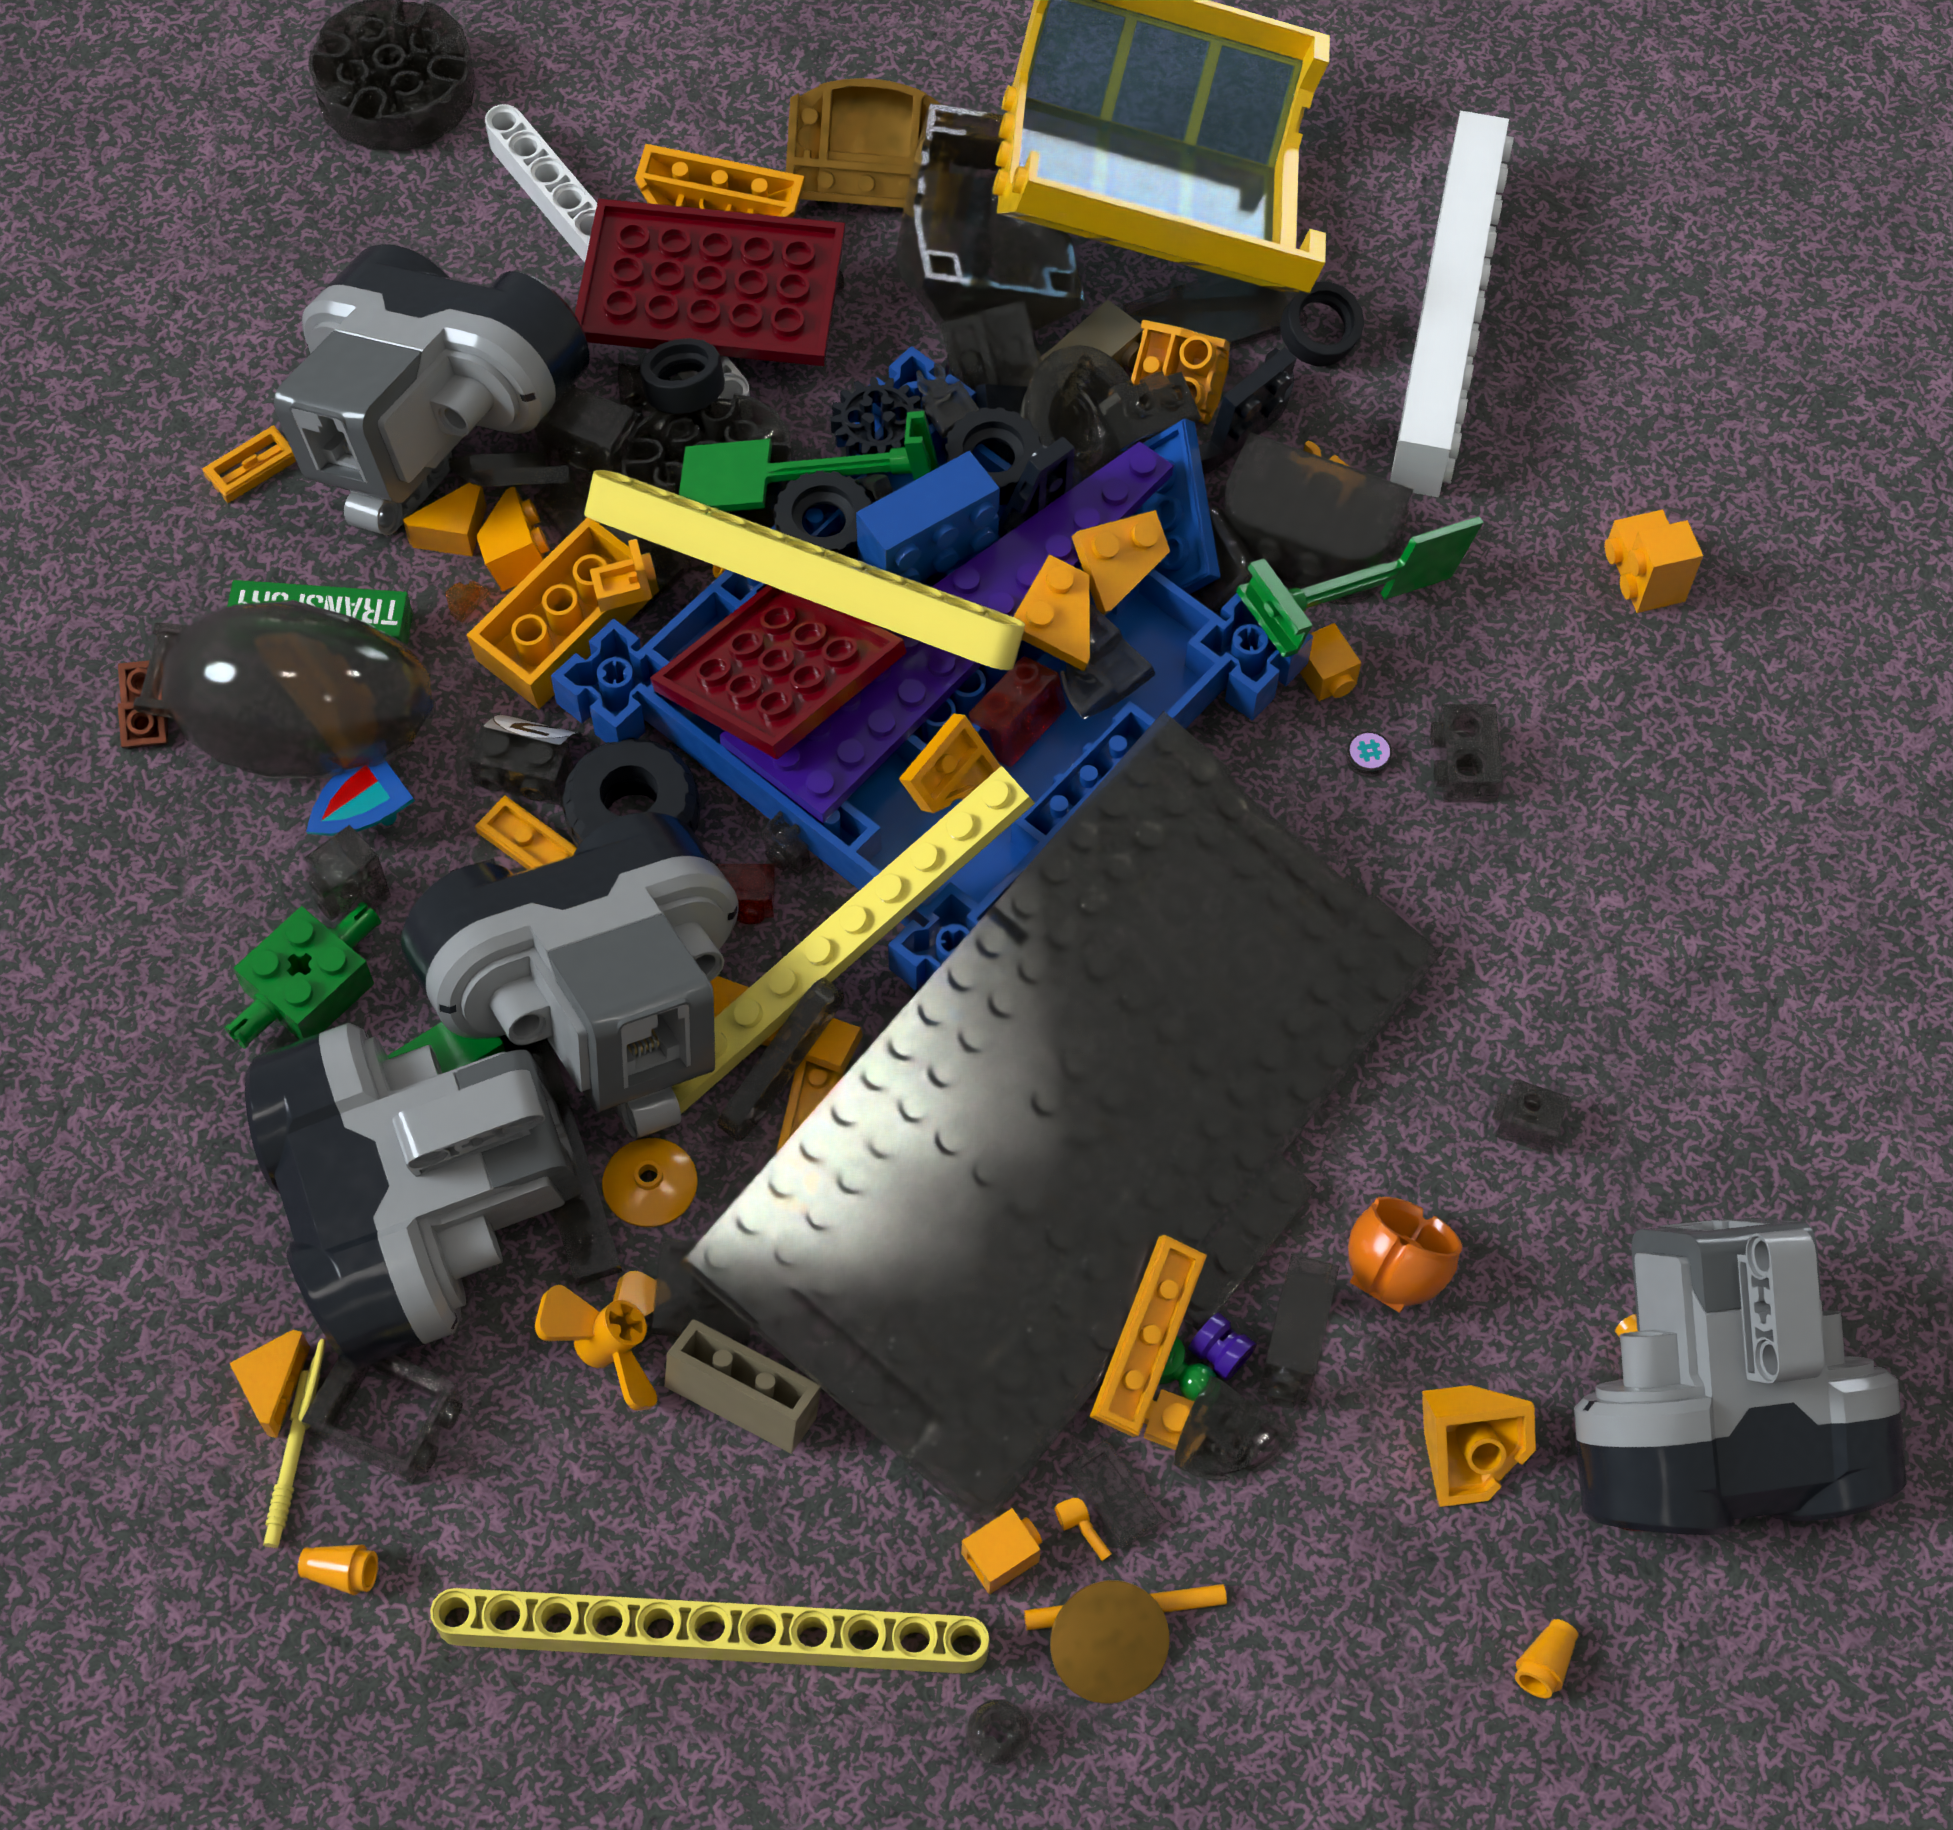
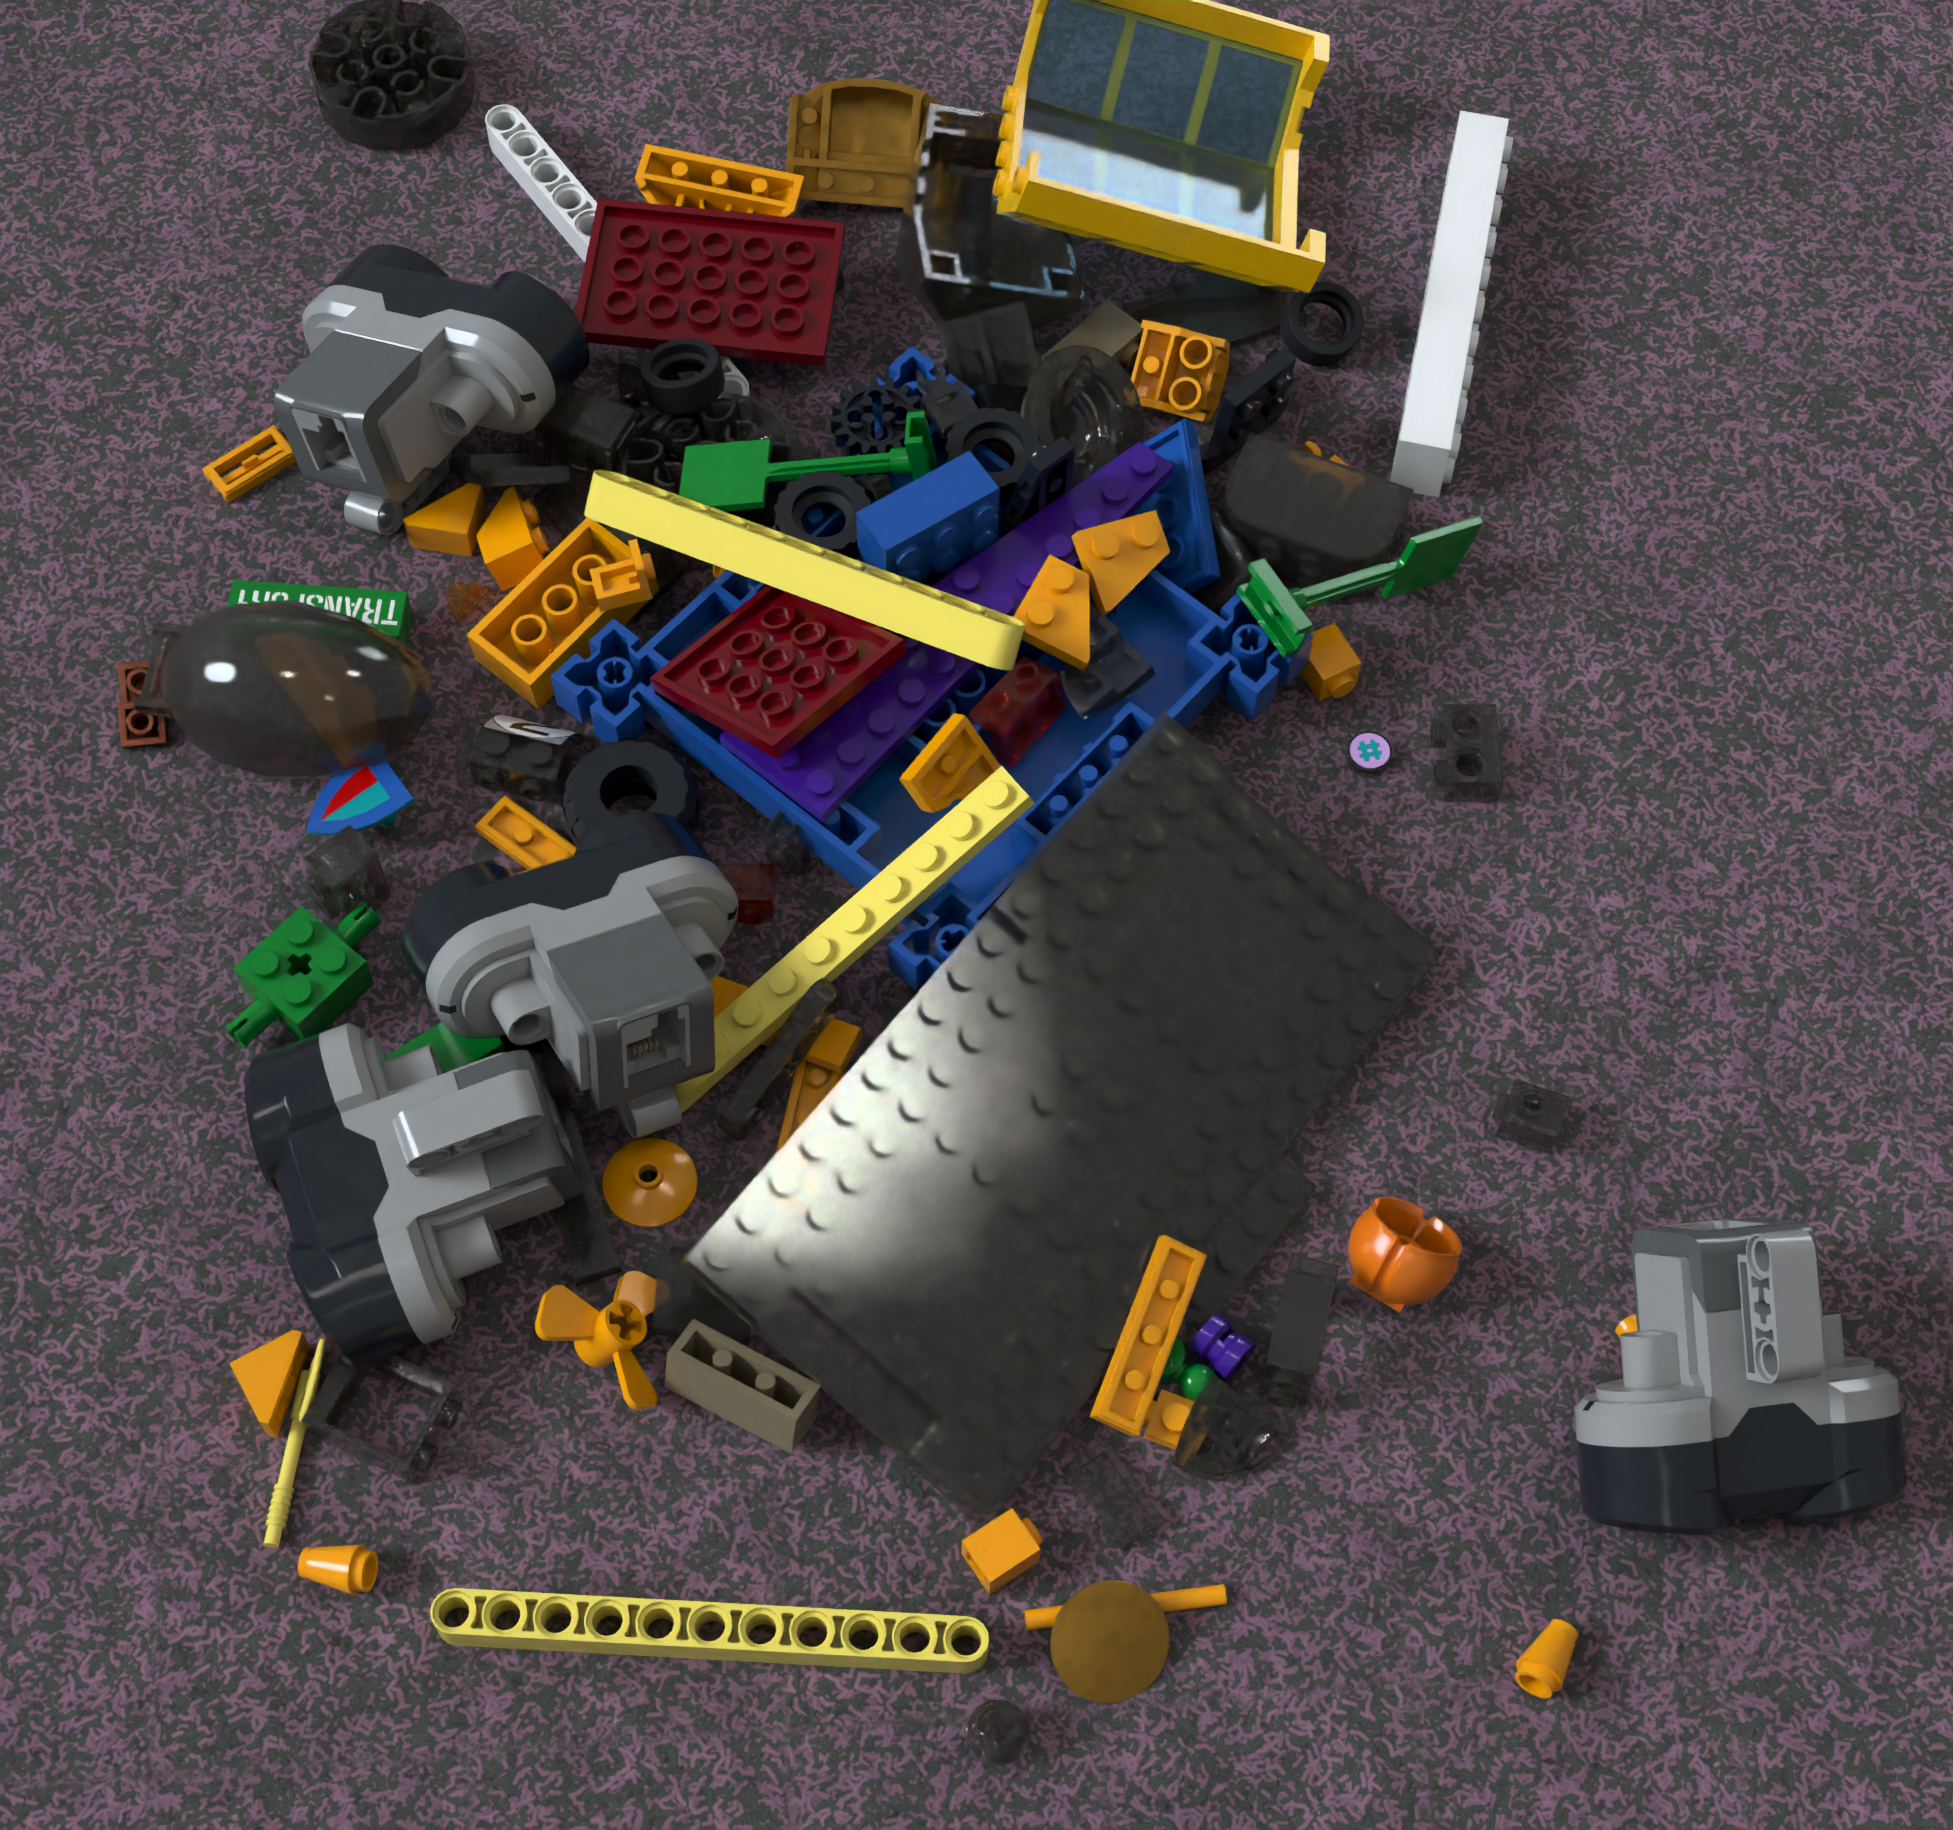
light orange hand [1054,1497,1112,1561] -> none
clear smoke brick [1095,371,1202,454] -> none
light orange slope [1422,1385,1536,1507] -> none
light orange brick [1605,509,1703,613] -> none

